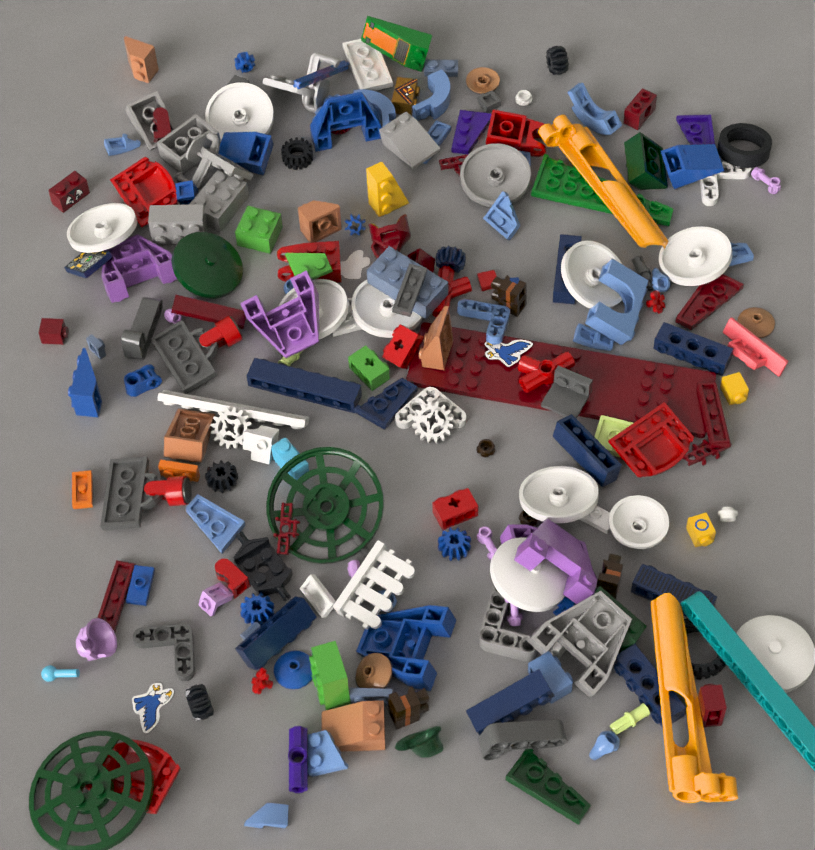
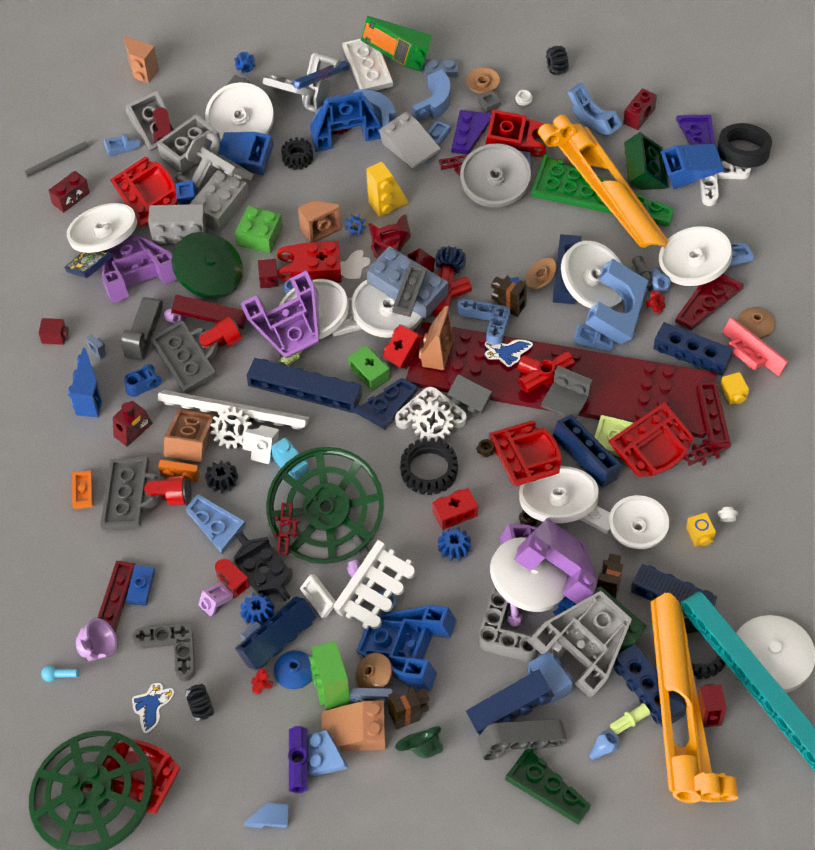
bright green wing [285,253,333,280] -> none
pearl gold brick [391,77,420,116] -> none
red tile [477,270,496,291] -> none
lavender bar [477,526,497,560] -> none
medium blue wing [483,191,520,240] -> none
lavender bar [751,167,781,194] -> none
none -> dark grey bar [24,141,89,177]
none -> dark red torso [113,401,153,447]
none -> dark red brick [258,259,279,288]
none -> black tyre [400,438,458,495]
none -> dark grey brick [447,374,493,415]
none -> red slope [489,421,561,487]
none -> medium nougat dish [525,258,557,289]

